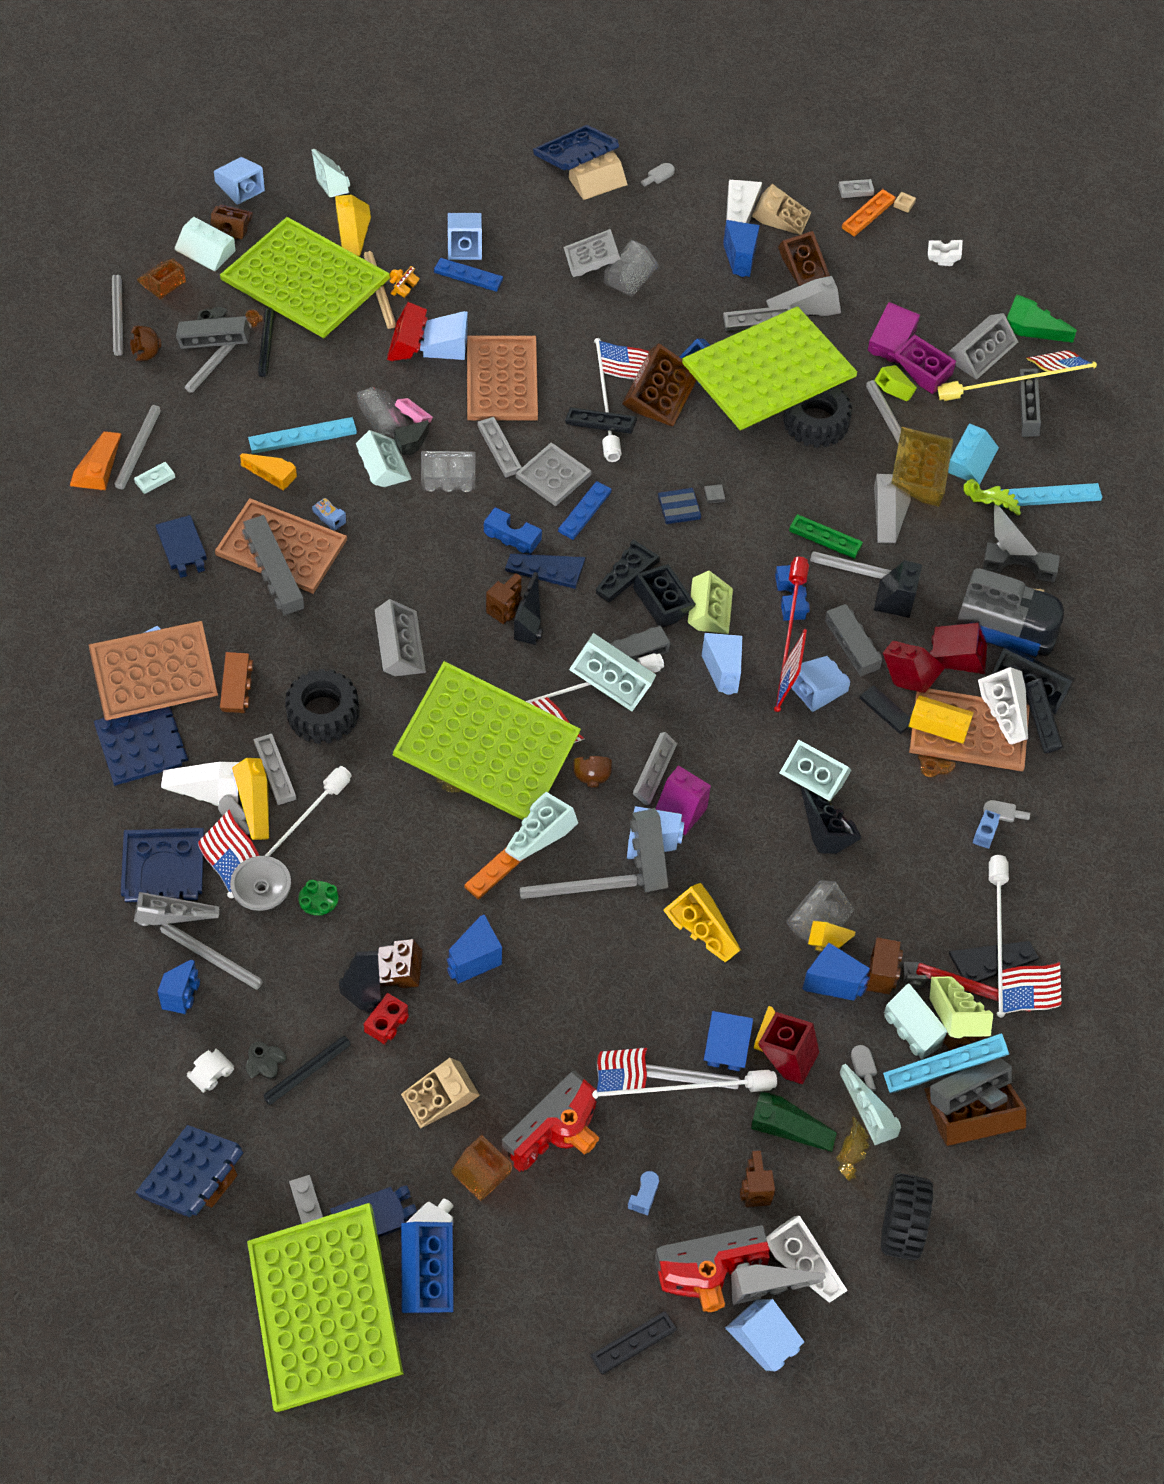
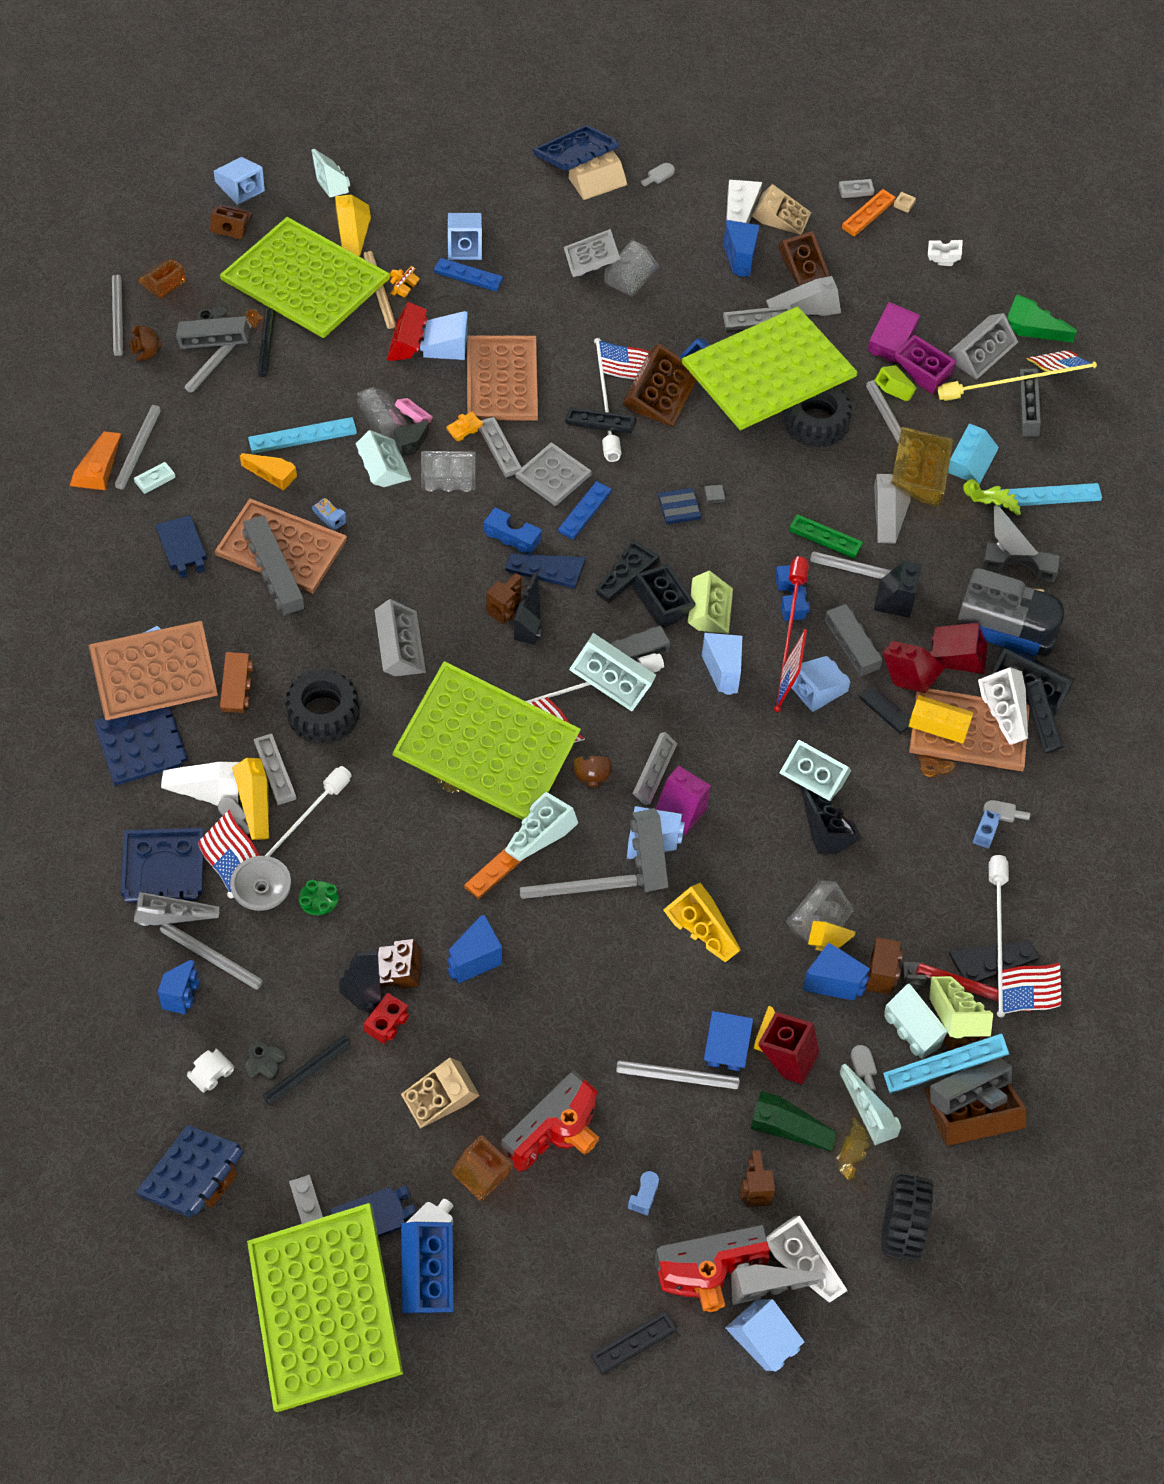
light aqua slope [175,217,235,271] -> none
flag [592,1048,777,1099] -> none
none -> light orange hips [447,411,483,442]

